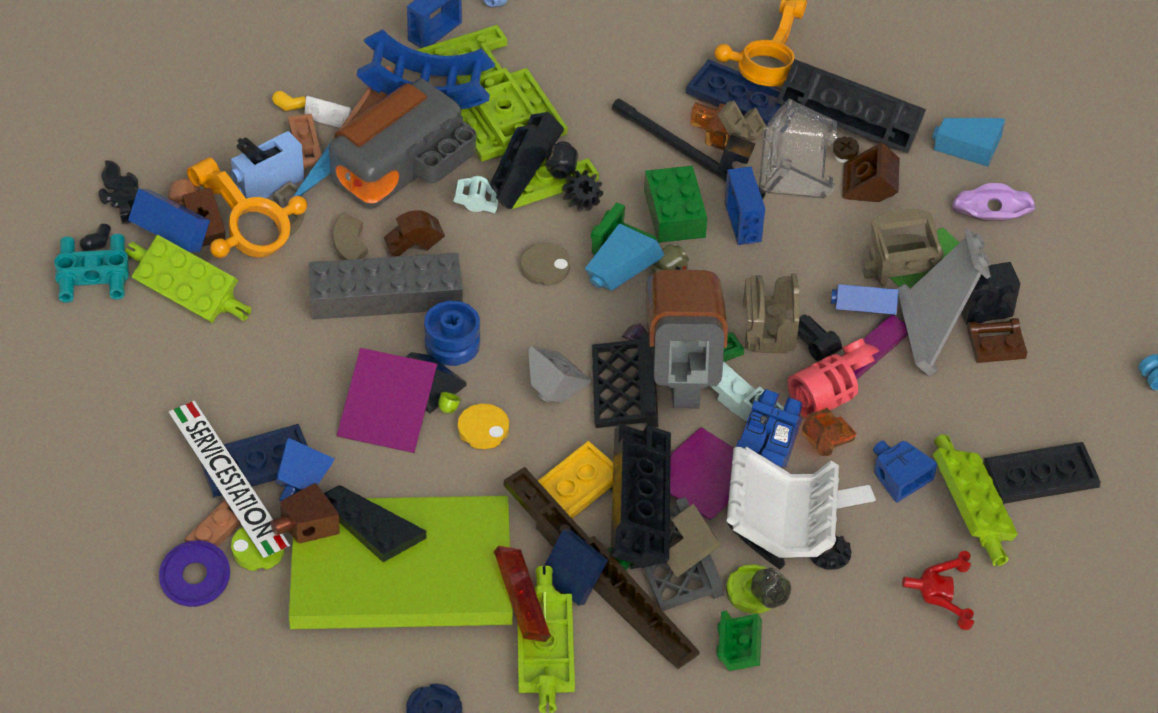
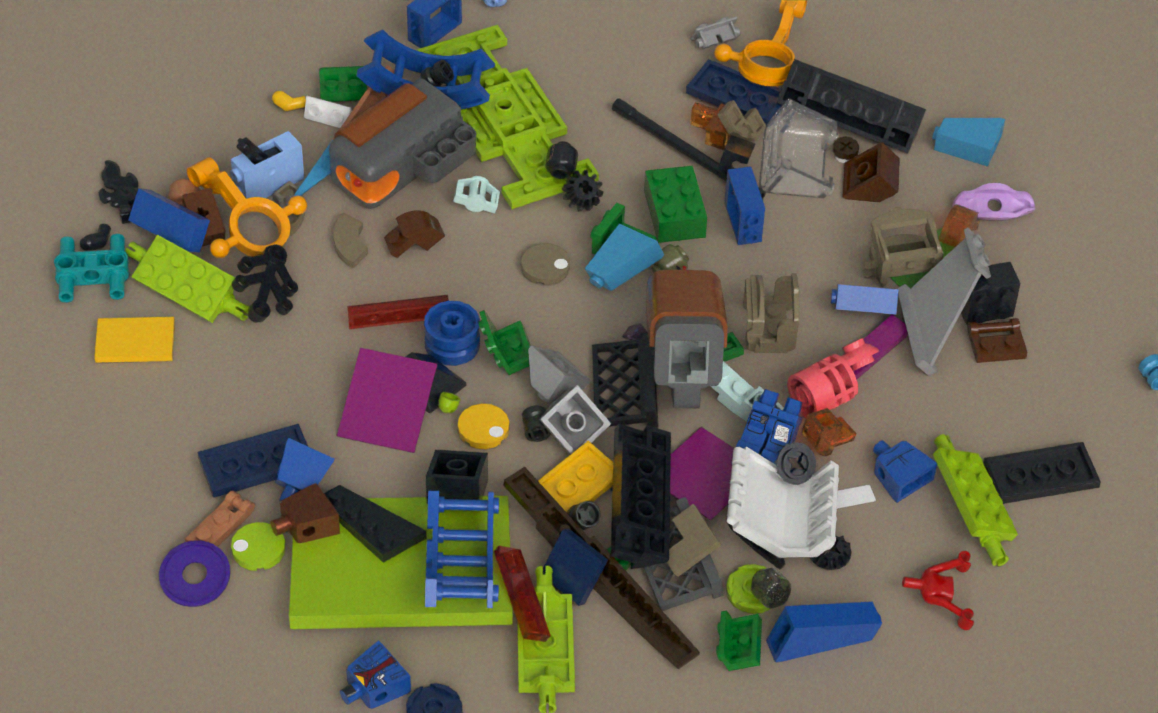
white sticker [169,401,290,558] -> none
nougat plate [288,114,321,170] -> none
flat silver brick [308,253,463,320] -> none
black wedge [490,112,564,209] -> none
black piece [797,314,842,361] -> none
none -> yellow tile [94,317,175,363]
none -> black plant [231,244,298,323]
none -> green bracket [319,66,367,102]
none -> blue torso [340,641,411,709]
none -> clear red tile [347,295,449,329]
none -> pearl dark grey wheel [421,60,454,87]
none -> blue fence [425,490,499,608]
none -> black brick [426,450,488,504]
none -> green bracket [478,310,531,375]
none -> pearl dark grey wheel [522,405,551,442]
none -> light grey slope [539,385,611,455]
none -> pearl dark grey wheel [567,501,601,530]
none -> light grey hinge [690,17,740,49]
none -> blue slope [766,601,882,662]
none -> black gear [775,442,816,485]
none -> clear orange brick [939,204,980,247]

